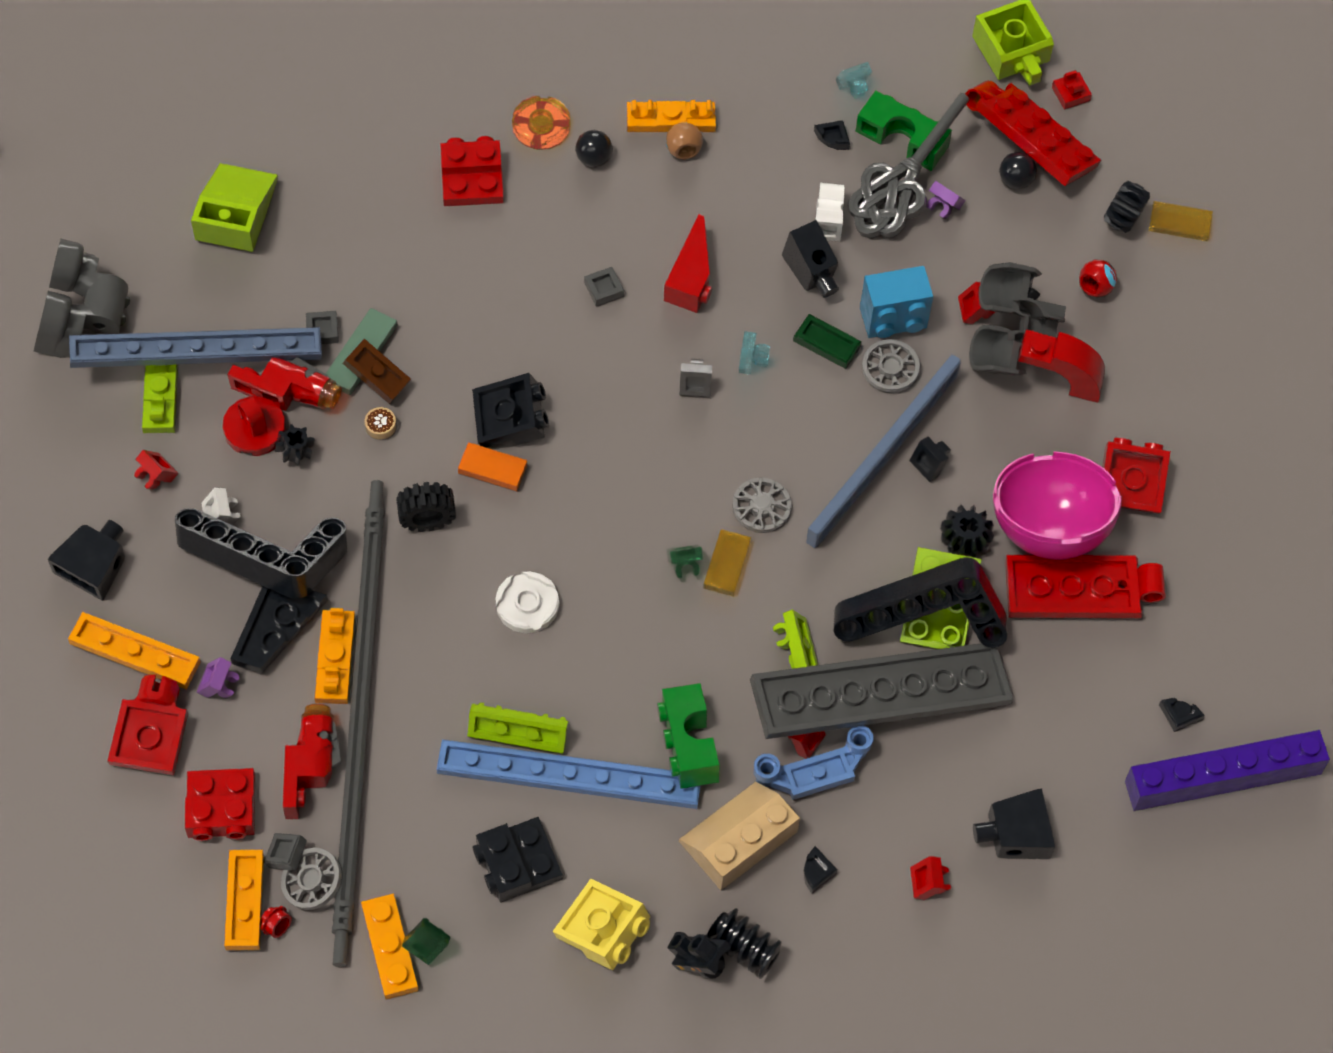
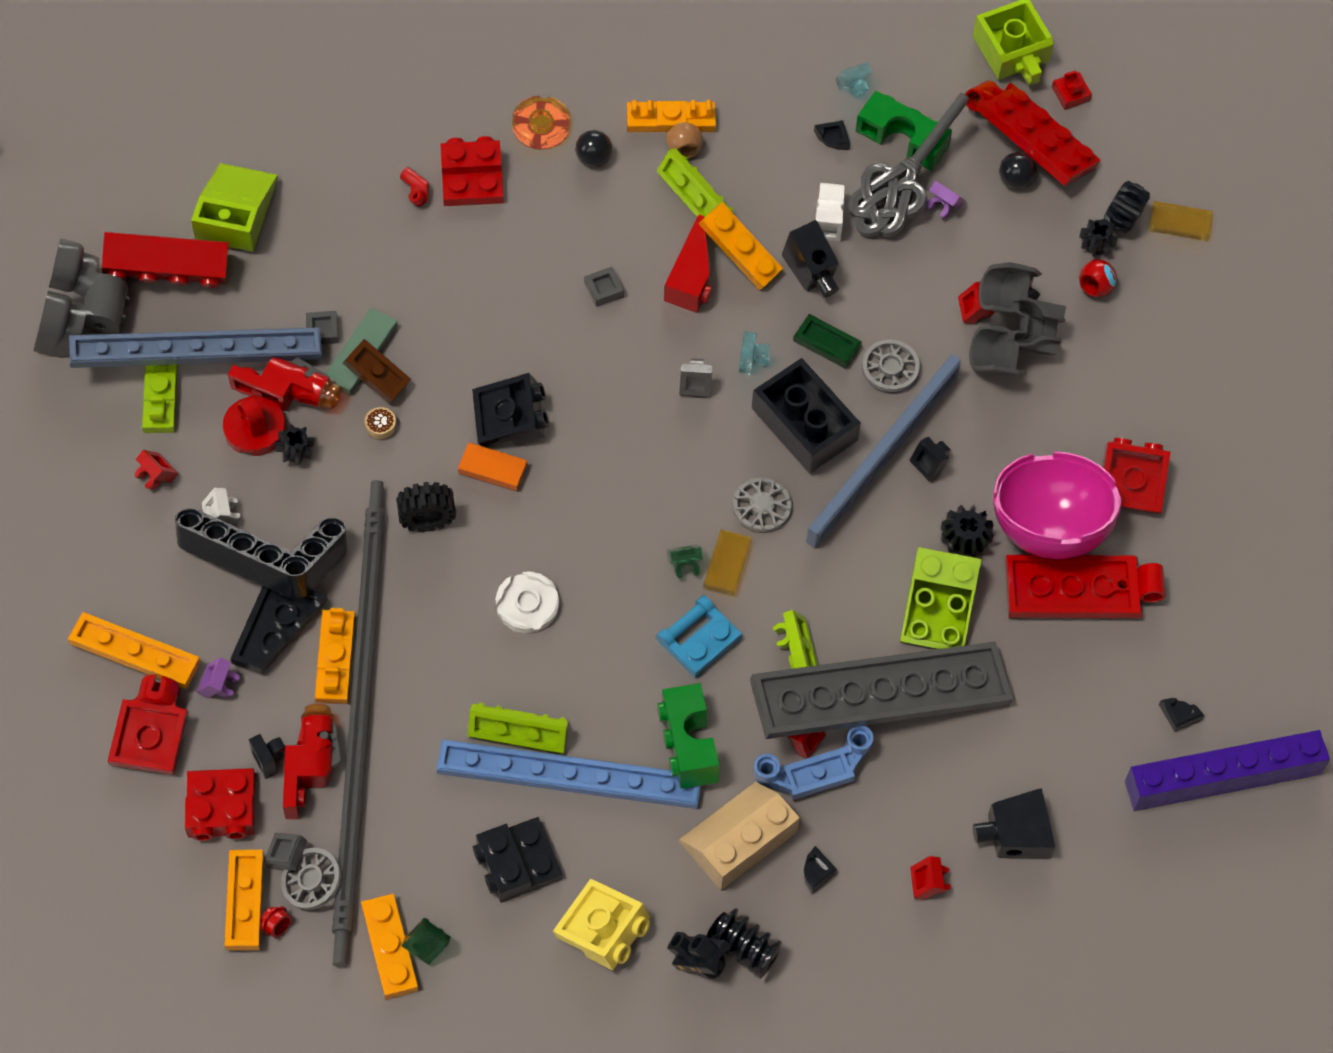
black torso [48,520,125,601] -> none
black beam [833,557,1008,648] -> none
dark azure brick [860,266,933,338] -> none
red arch [1018,329,1105,403] -> none
none -> red wedge [102,232,228,288]
none -> black tile [248,734,285,779]
none -> red arm [400,167,429,206]
none -> lime plate [656,148,734,218]
none -> dark azure plate [656,595,742,678]
none -> light orange plate [698,202,783,290]
none -> black brick [751,358,861,473]
none -> black gear [1079,219,1118,256]

